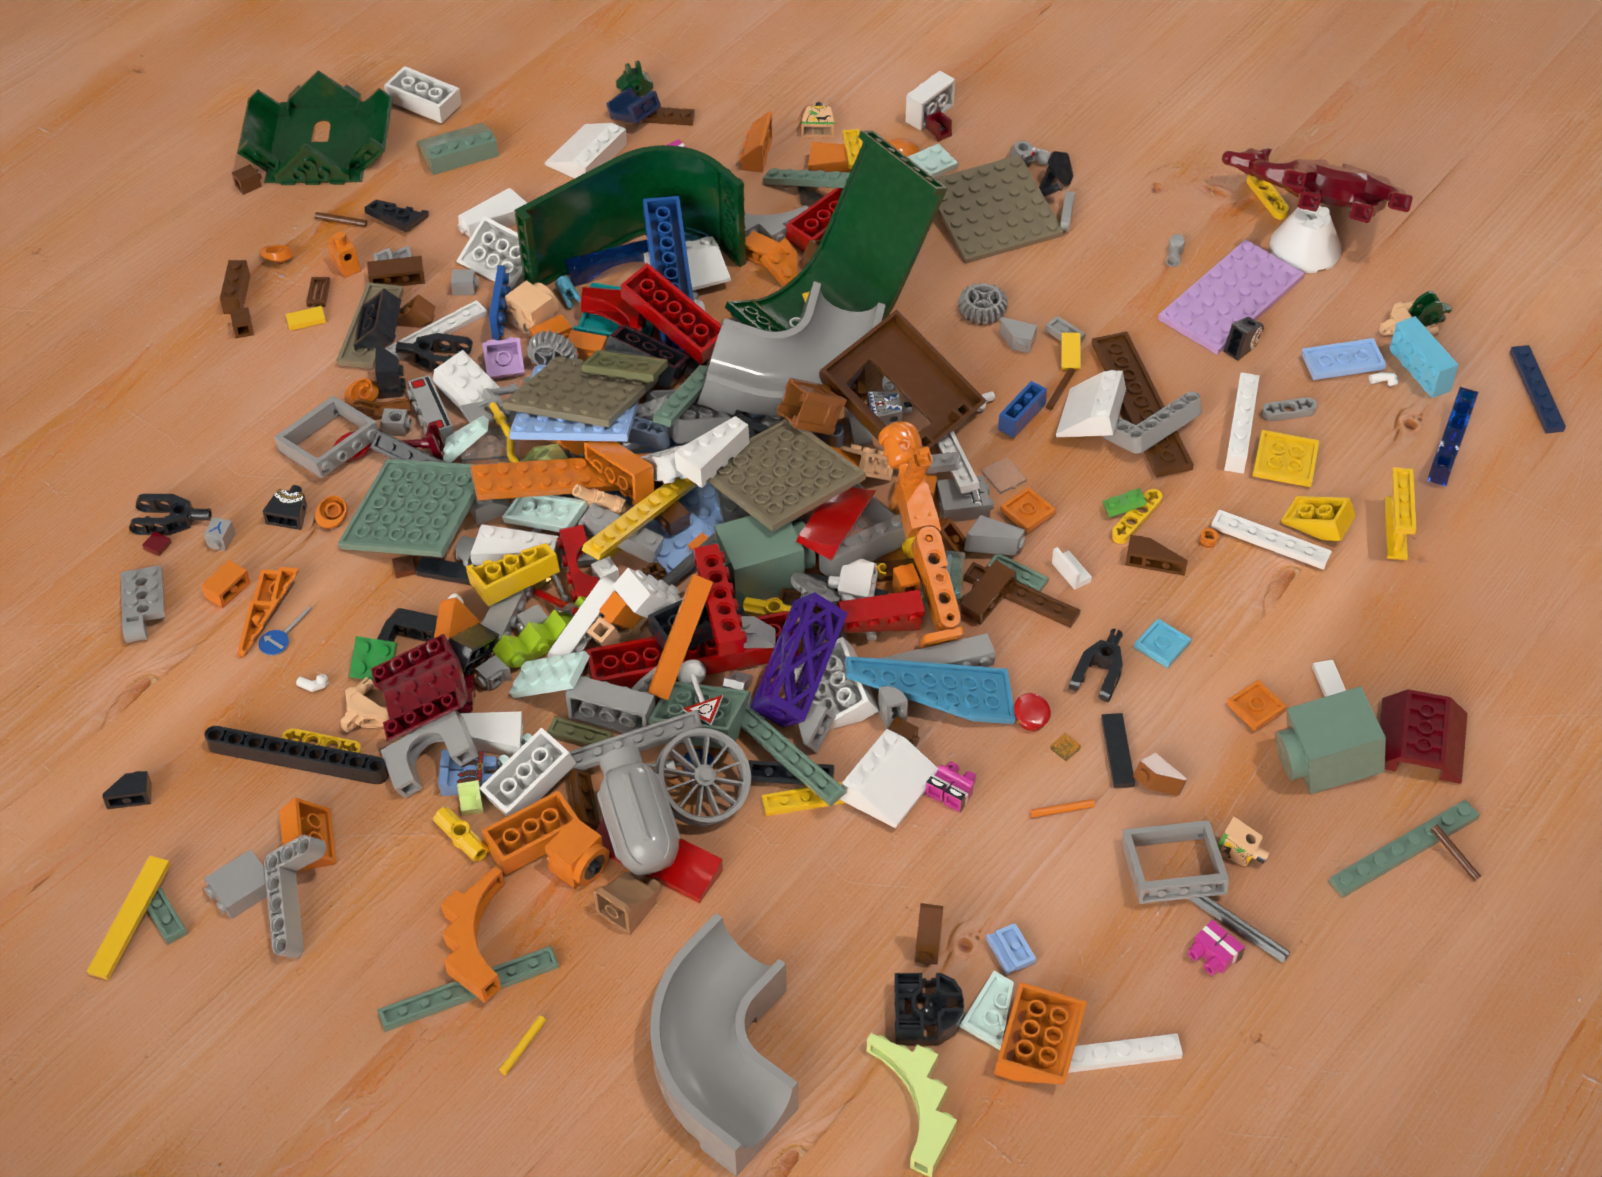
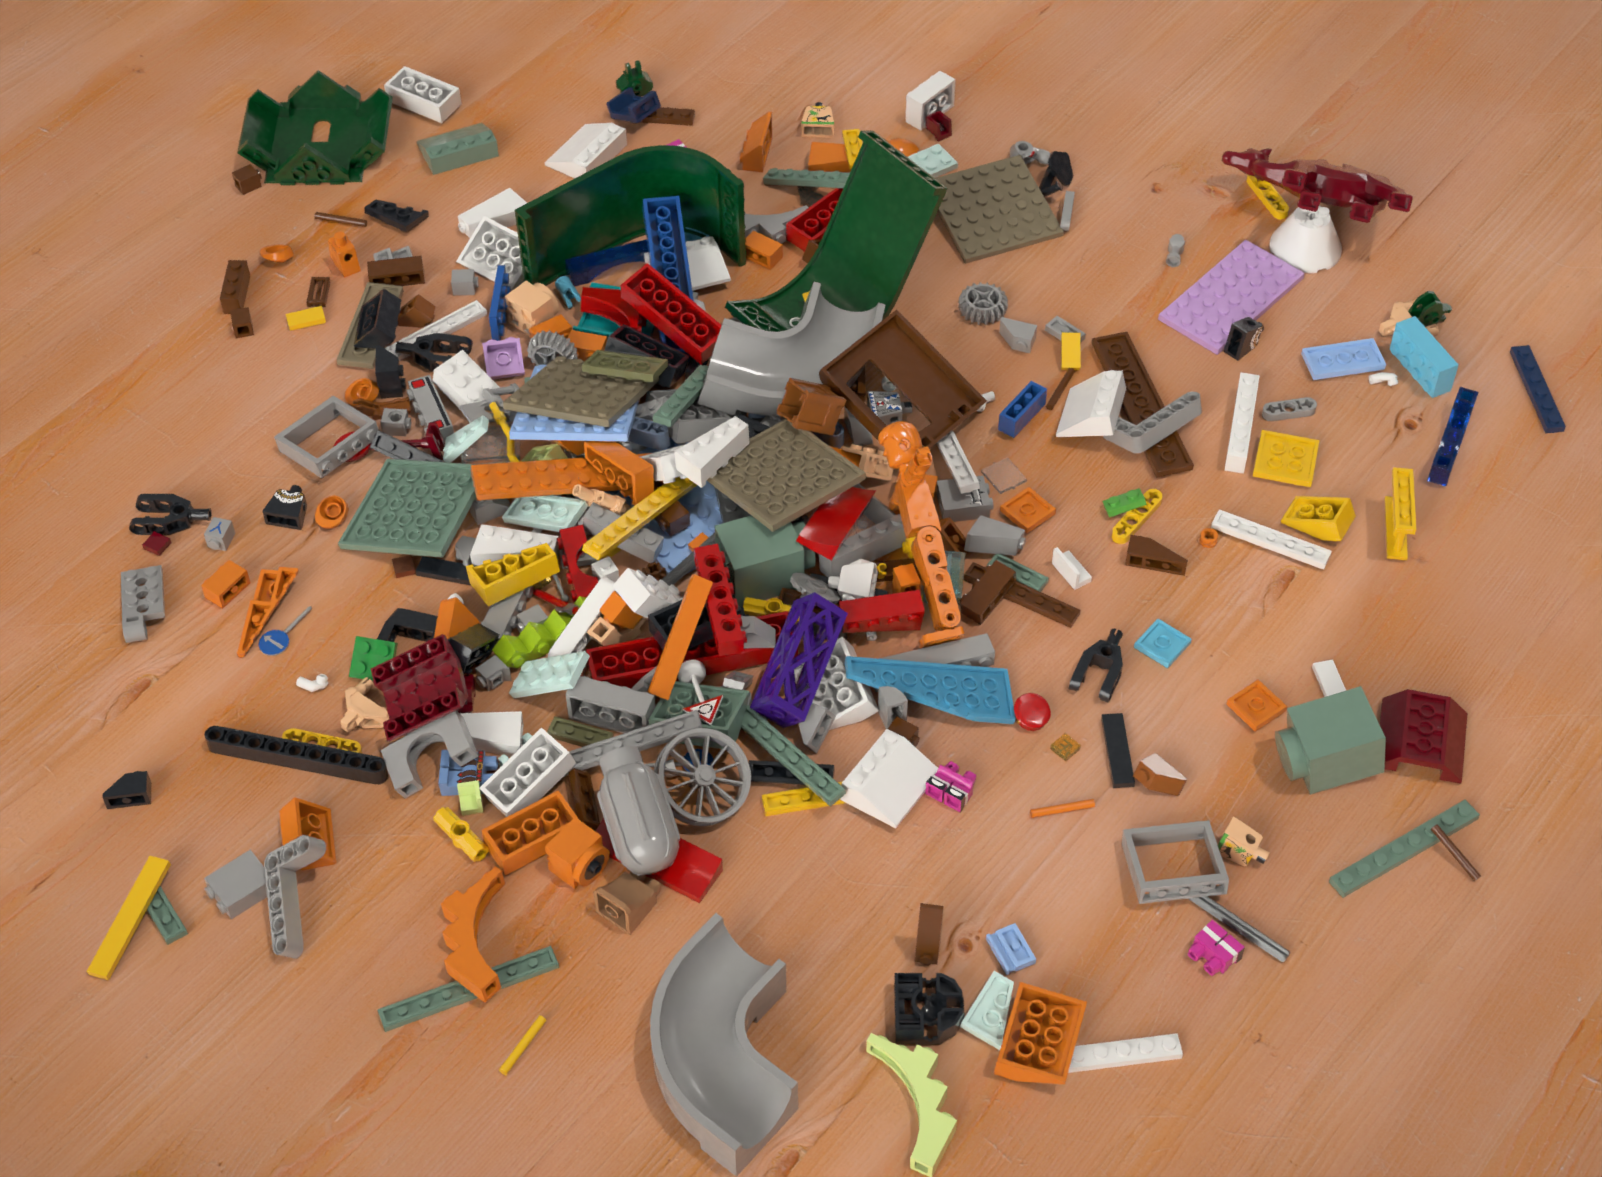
orange plate [760,238,797,287] -> none
light grey plate [926,452,961,474] -> none

